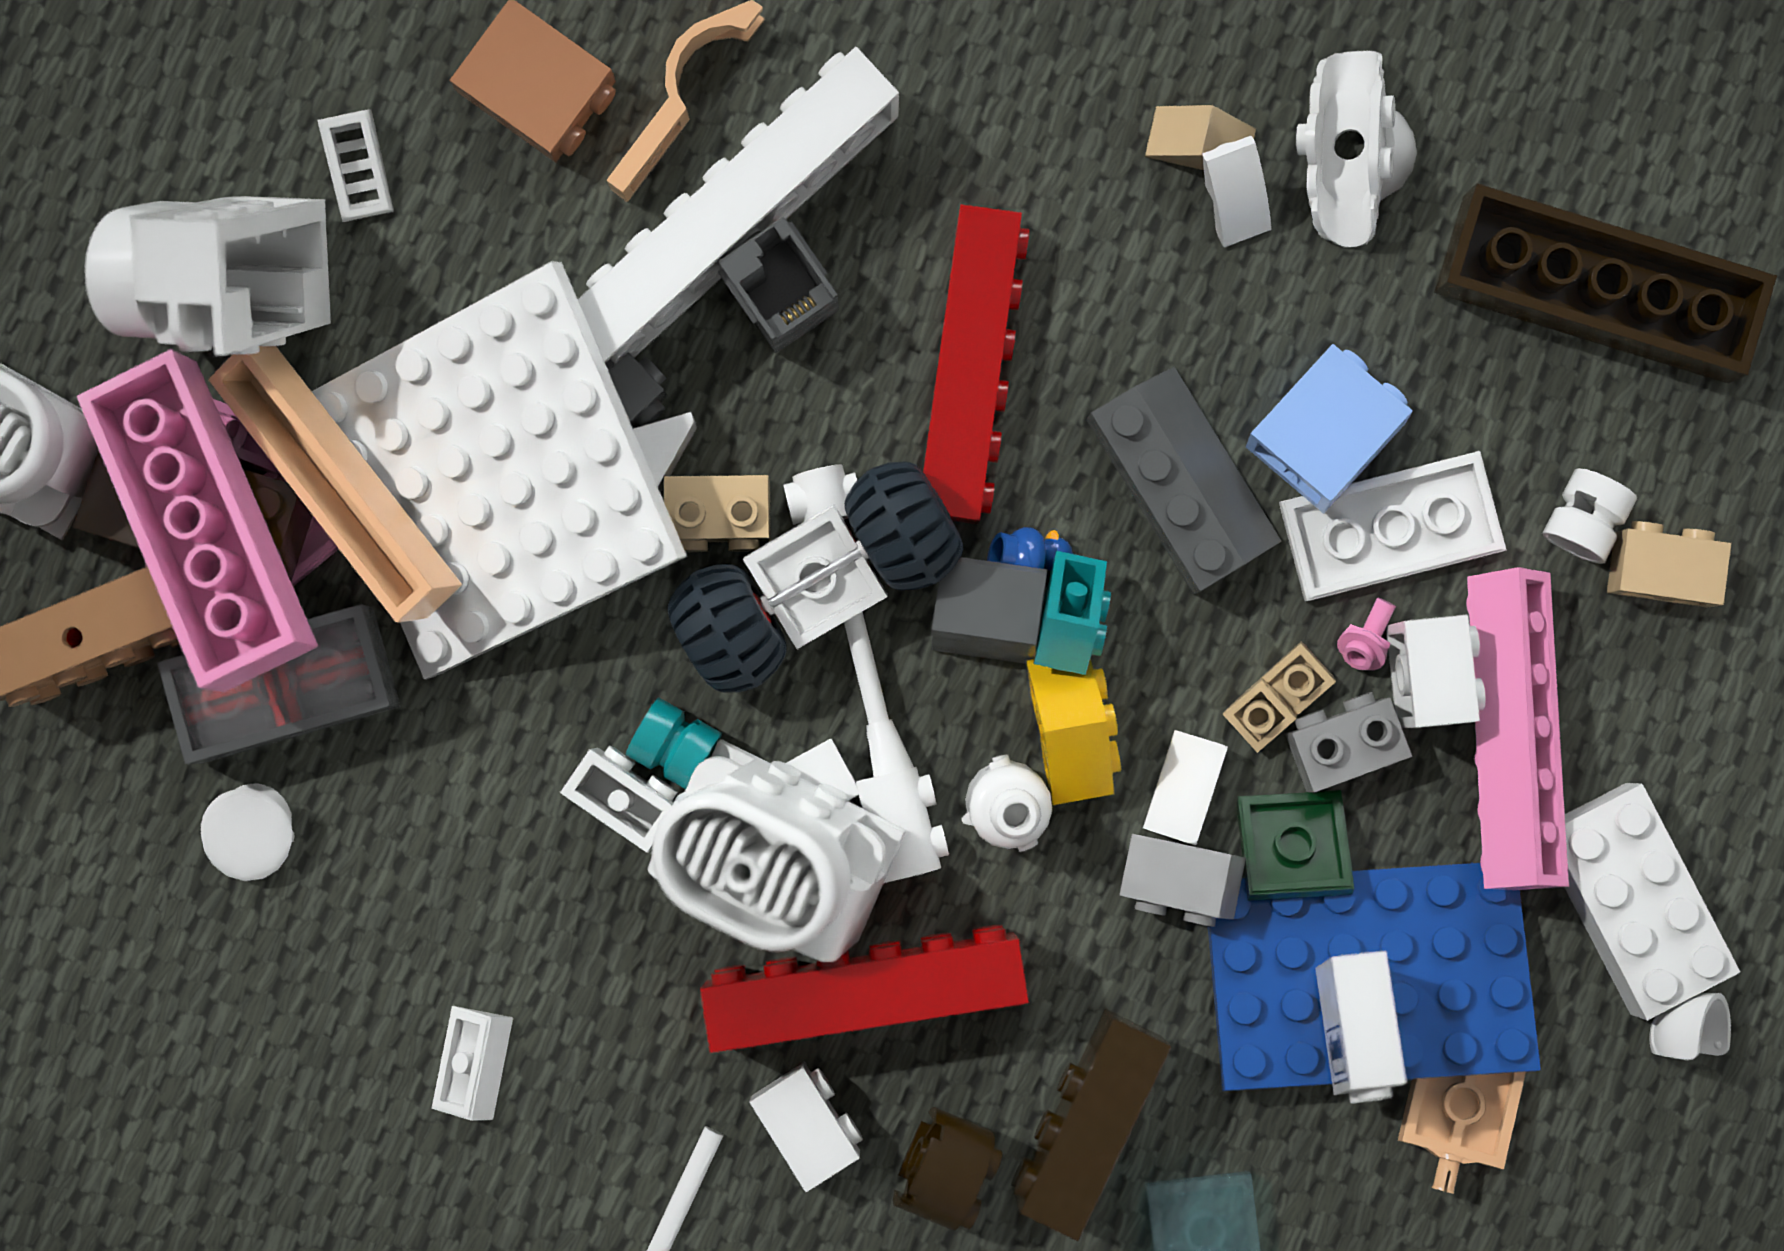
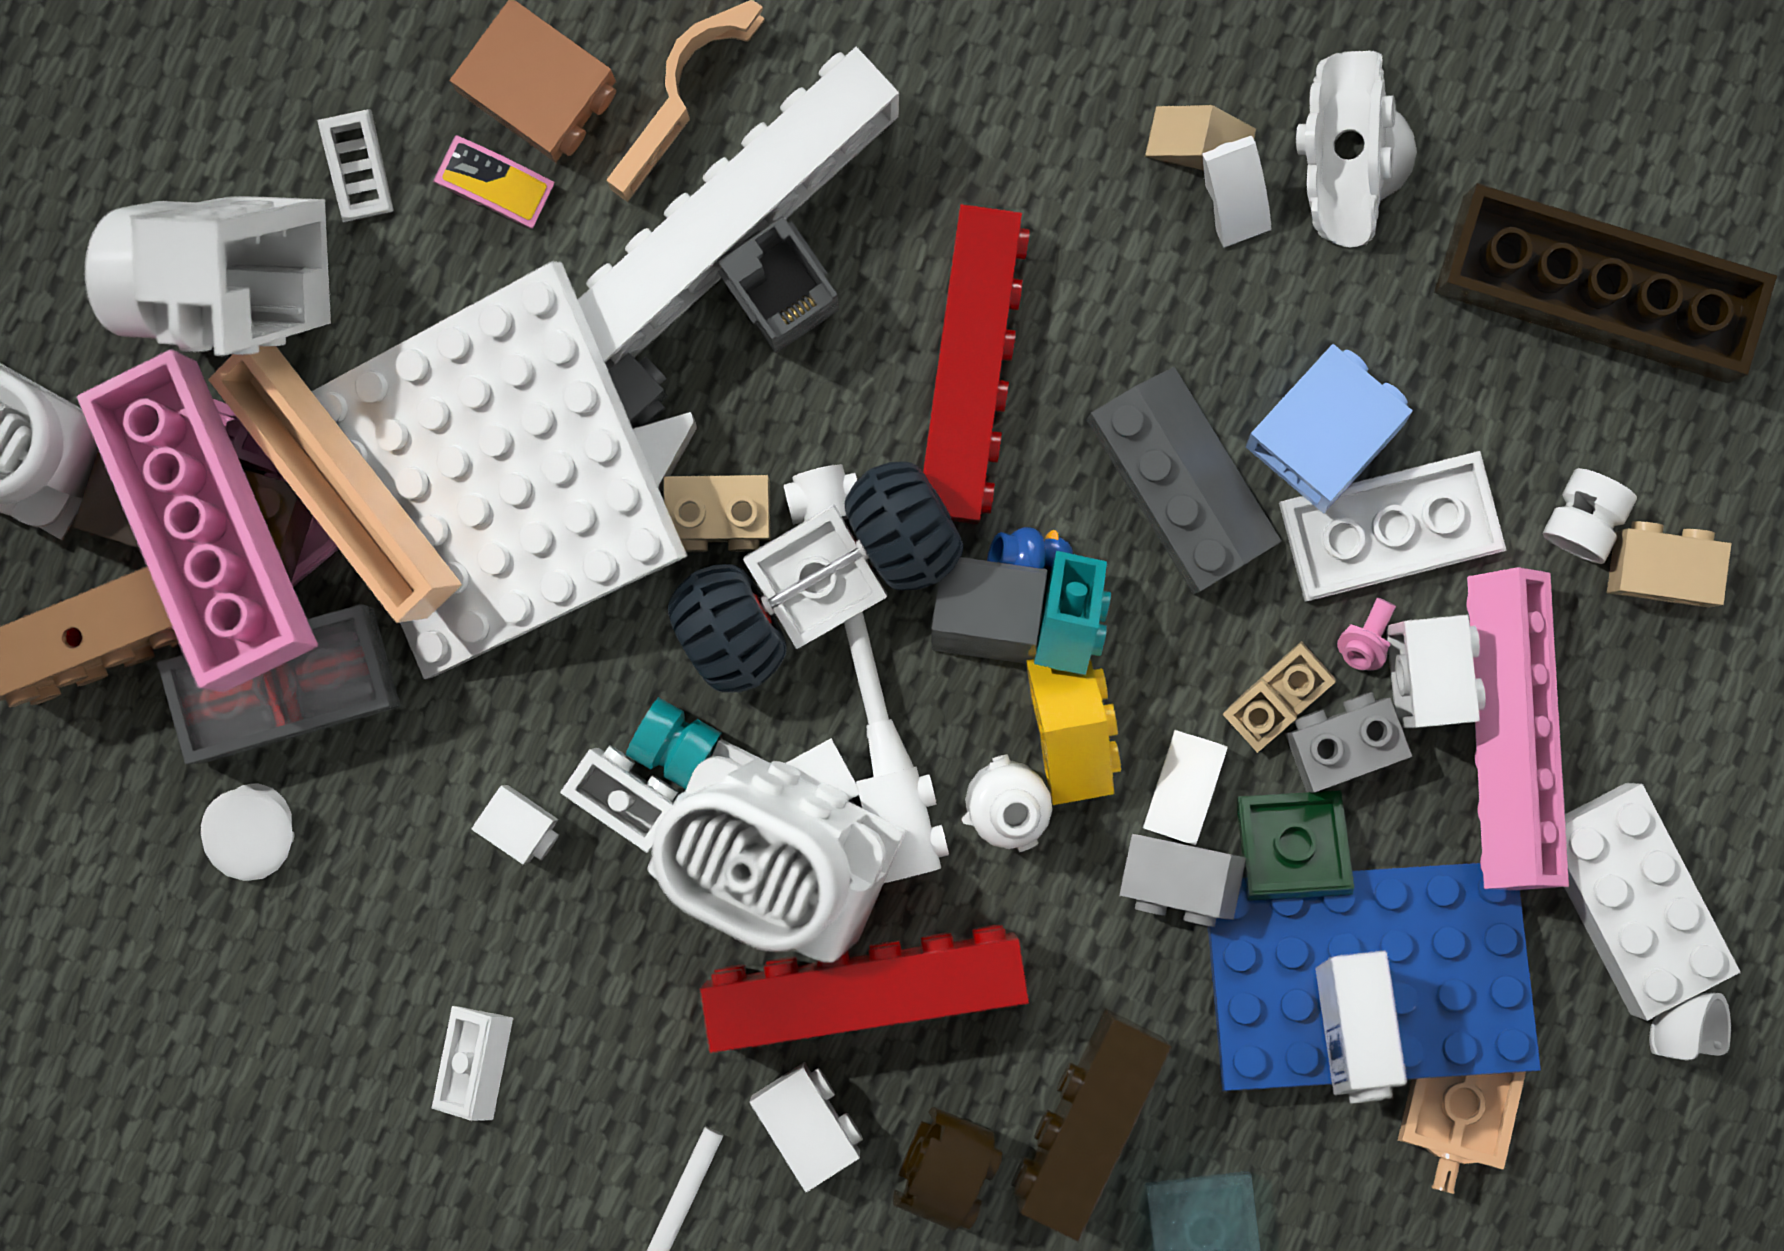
none -> slope [433,135,555,229]
none -> white brick [472,785,559,864]

